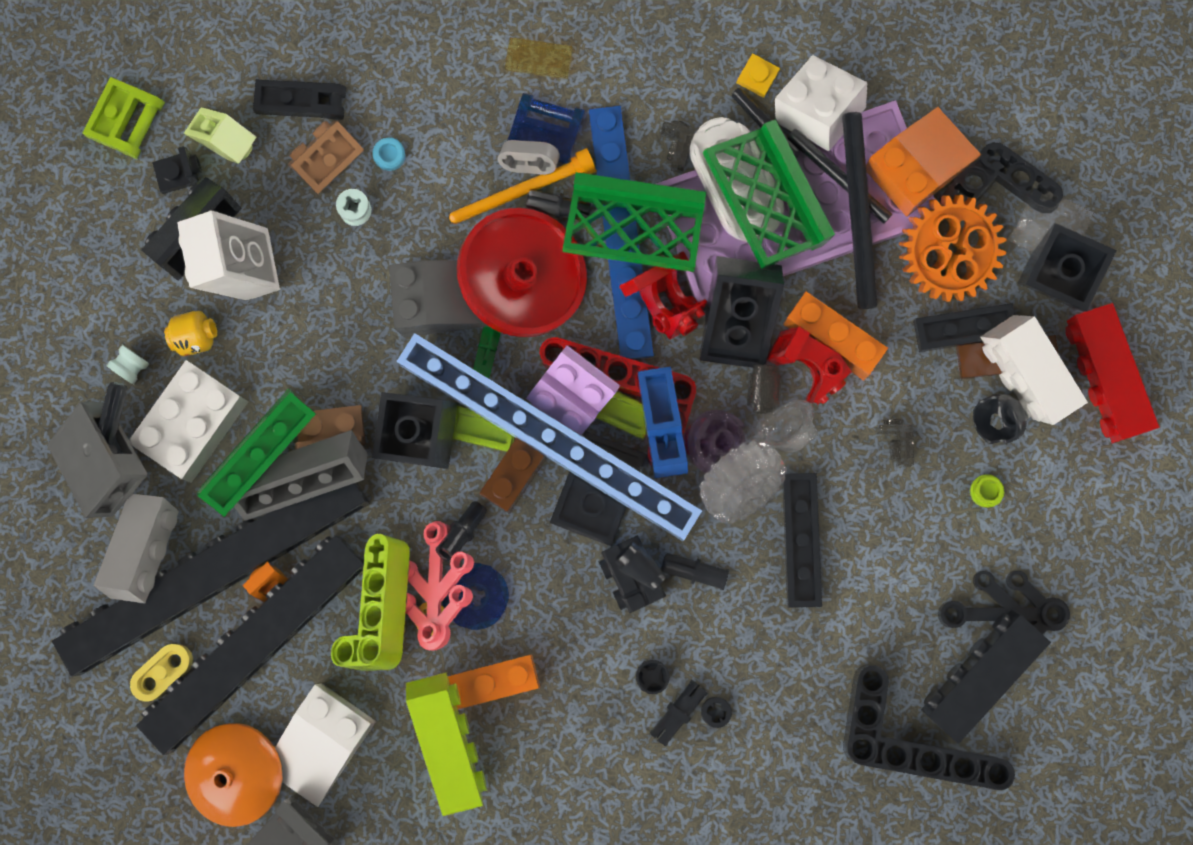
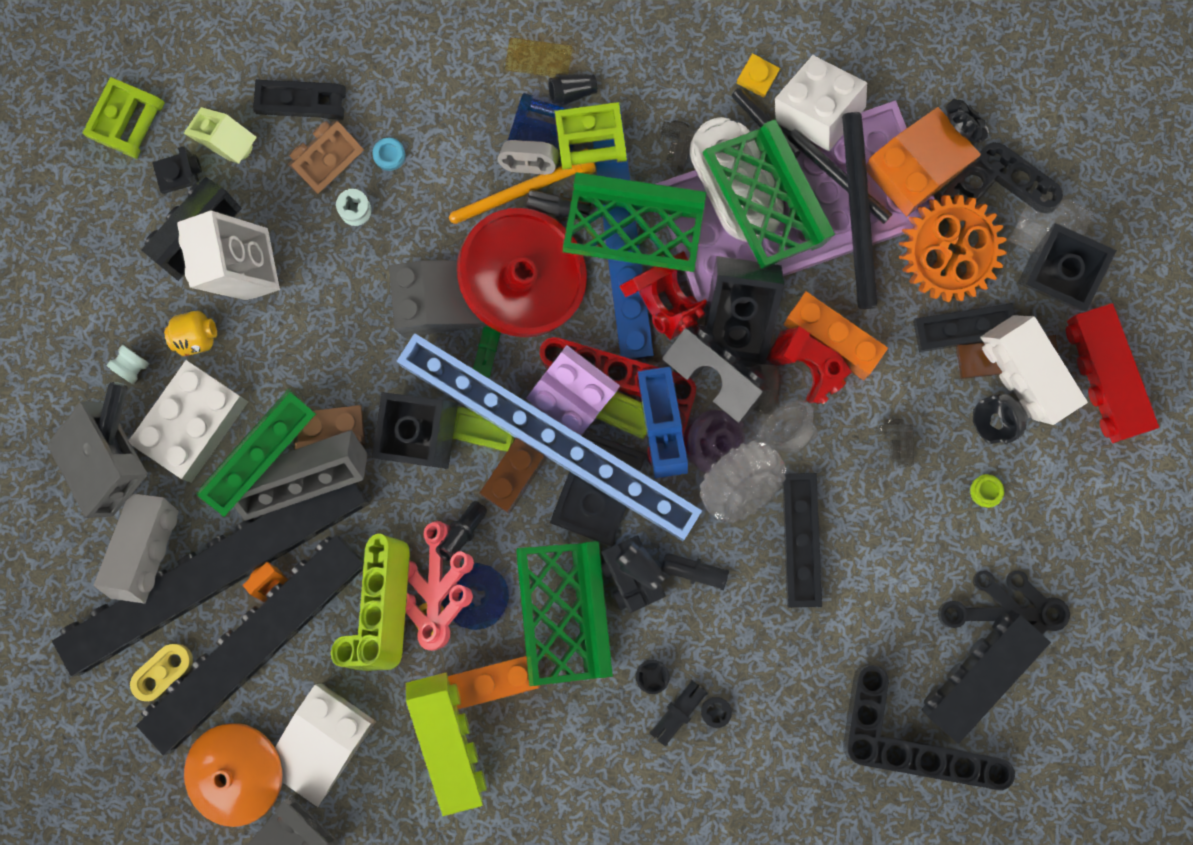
none -> green fence [516,541,613,686]
none -> black cone [548,73,597,106]
none -> lime plate [555,102,627,170]
none -> arch [662,325,771,423]
none -> black gear [946,99,989,143]

